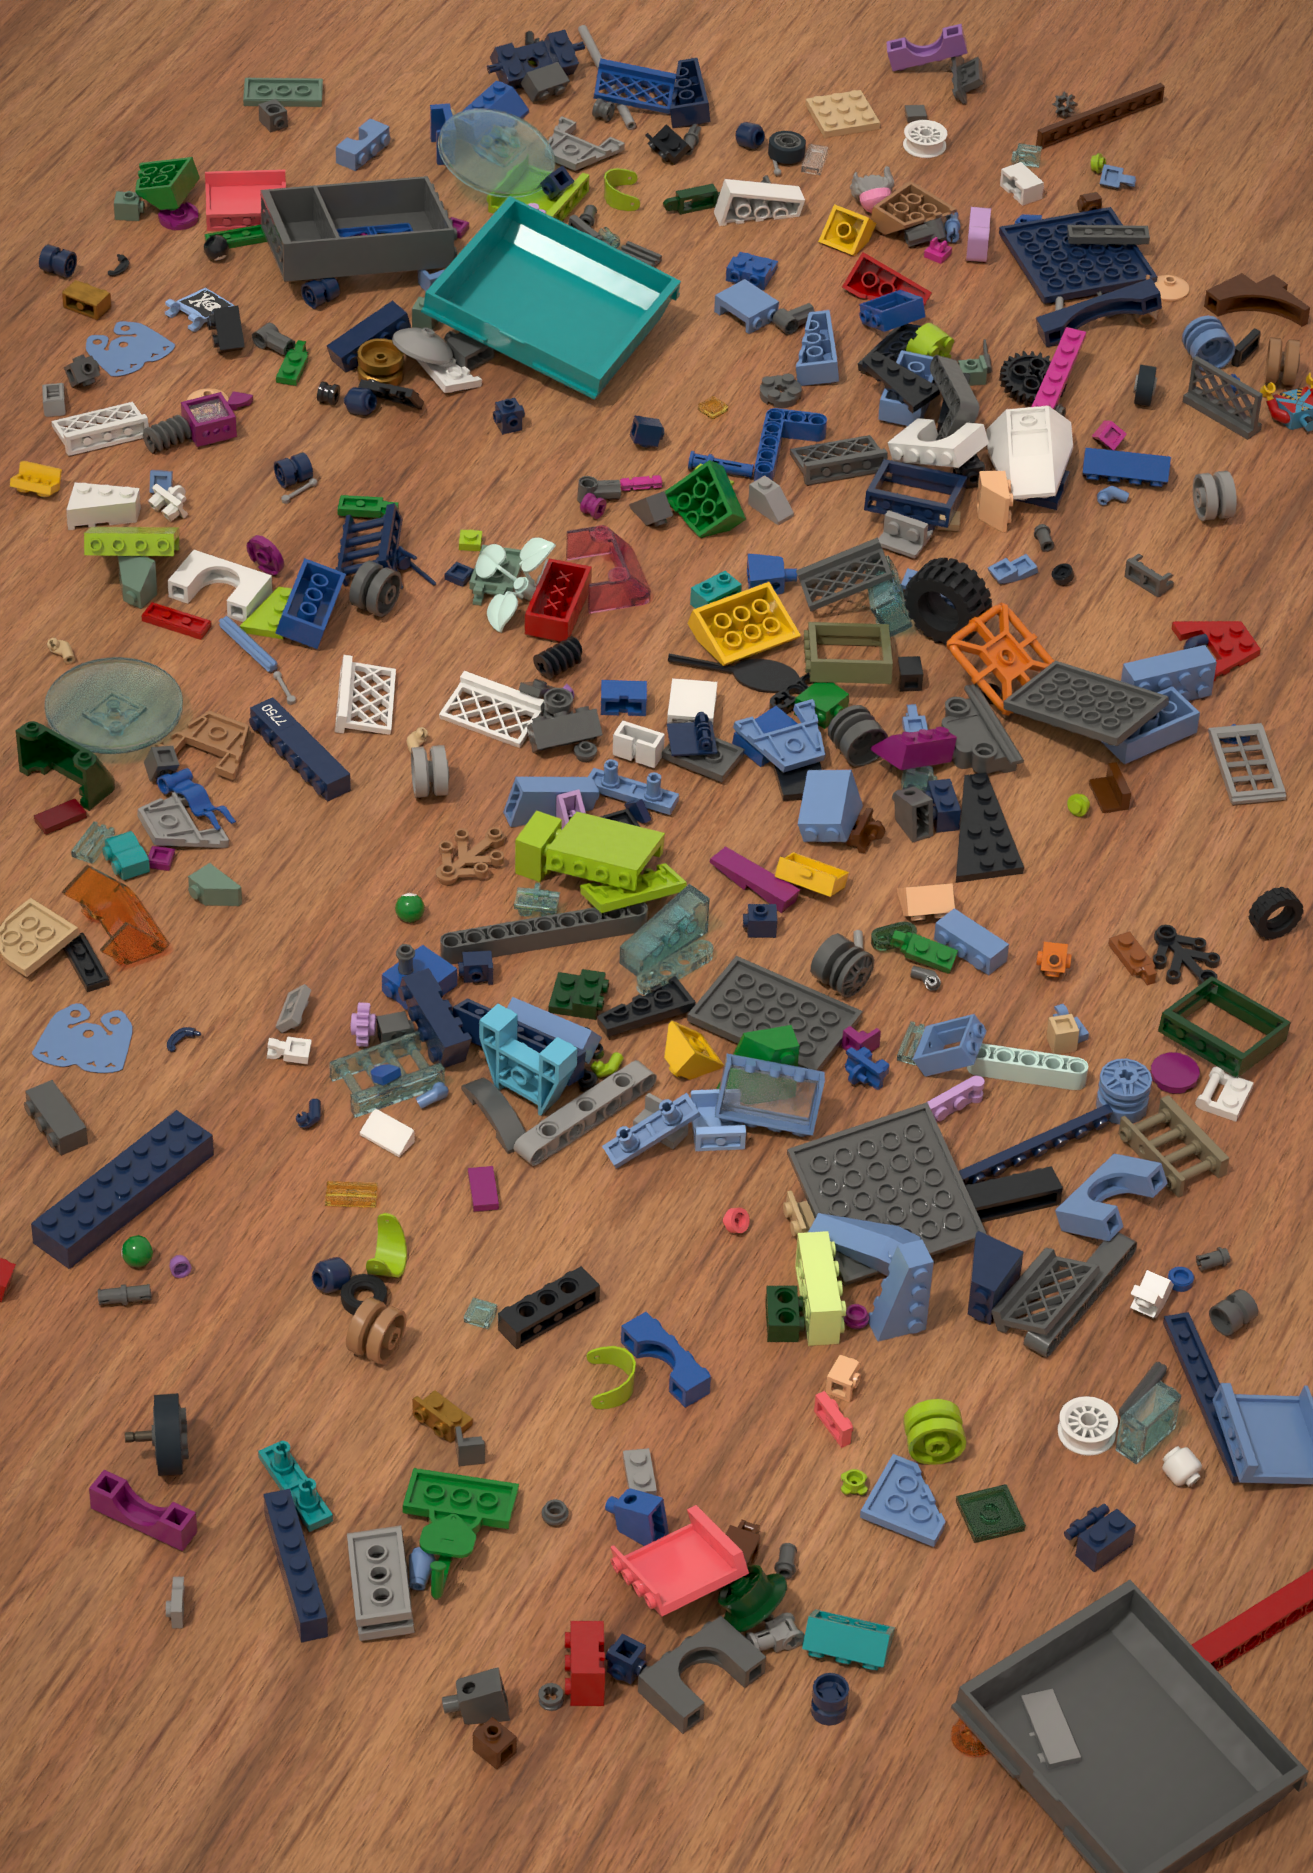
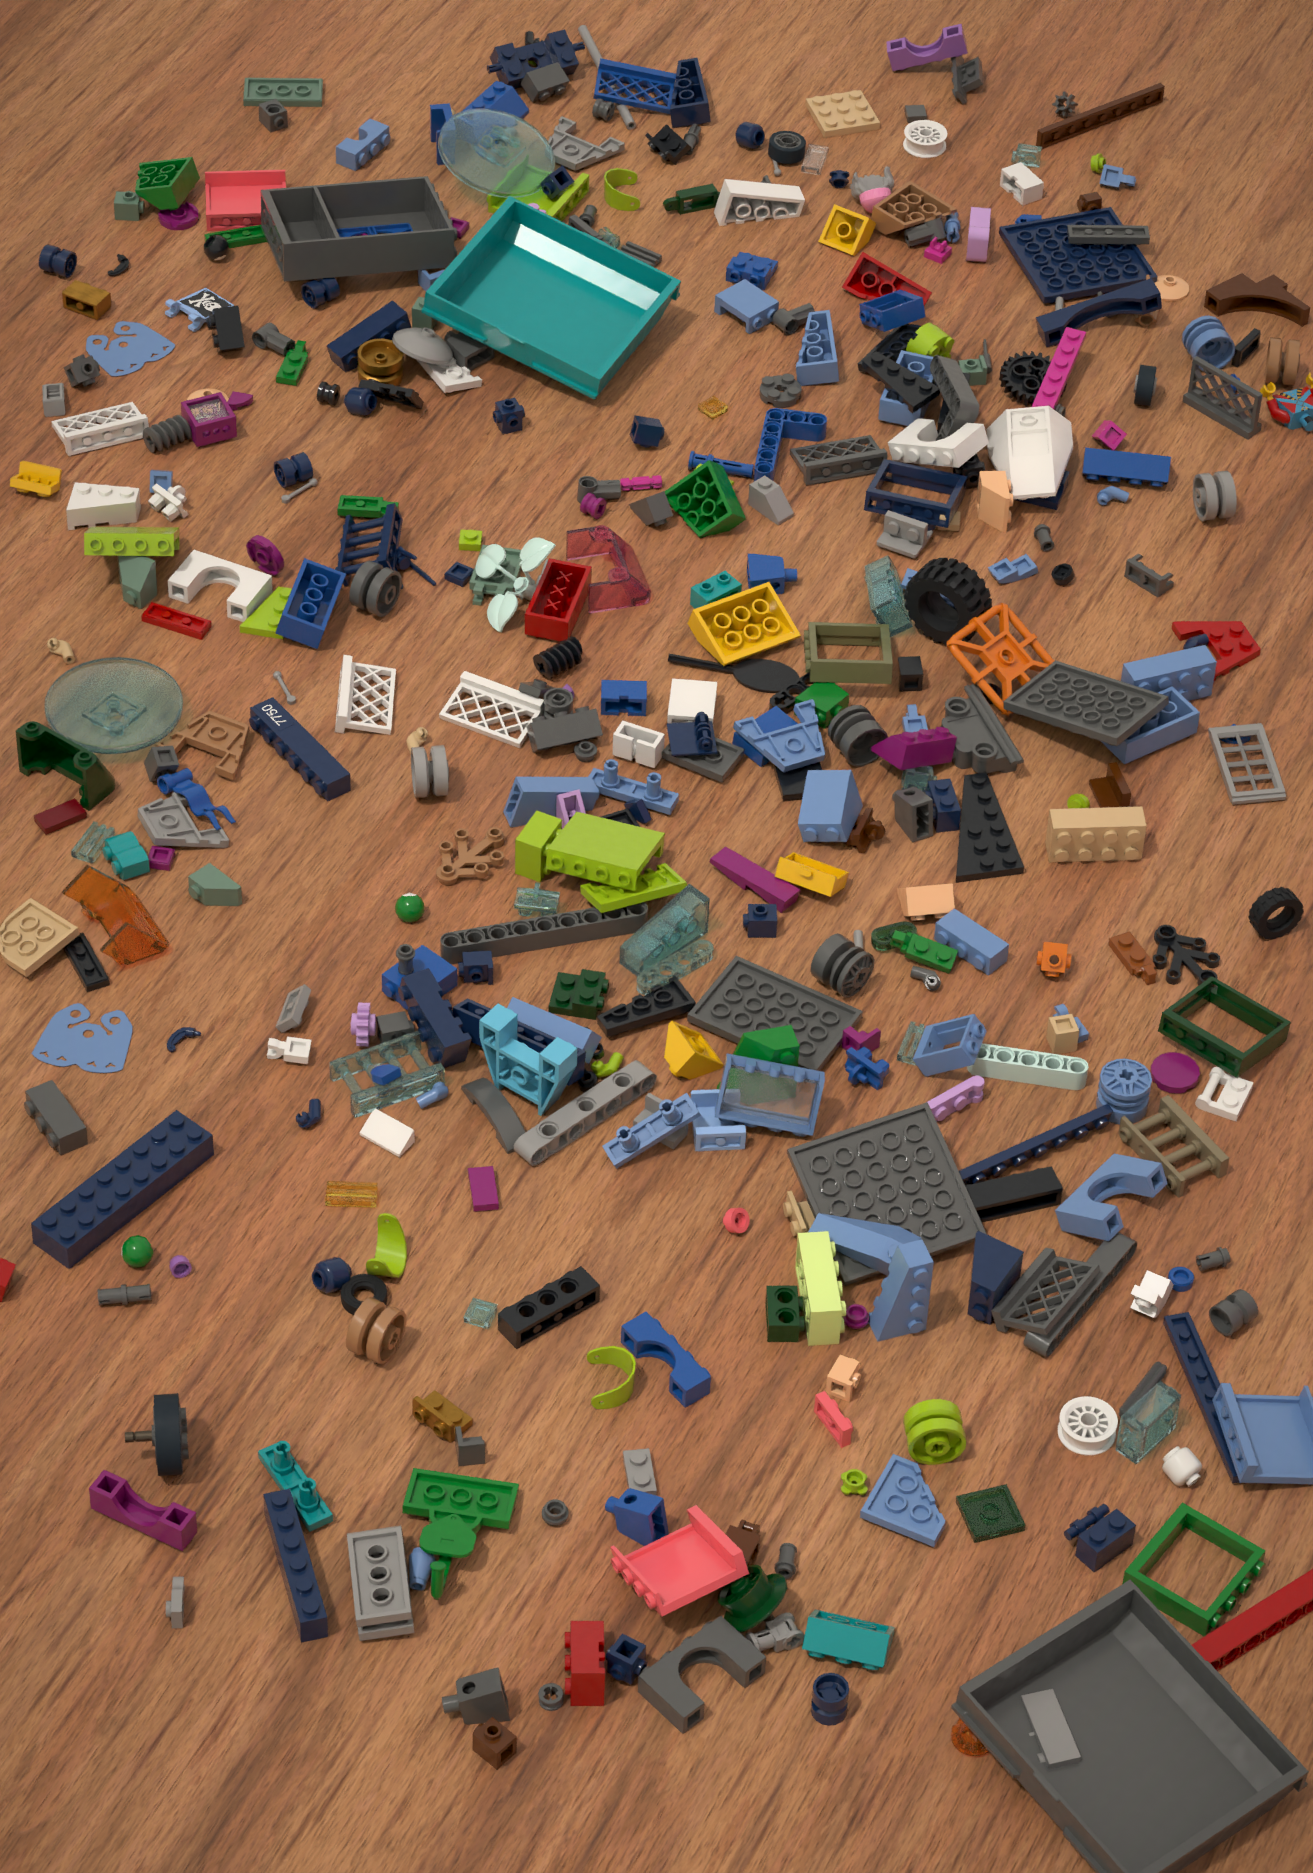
medium blue axle [219,616,278,672] -> none
dark grey fence [796,537,893,611] -> none
none -> dark blue plate [829,170,849,188]
none -> tan brick [1045,807,1146,862]
none -> green window [1122,1502,1266,1636]

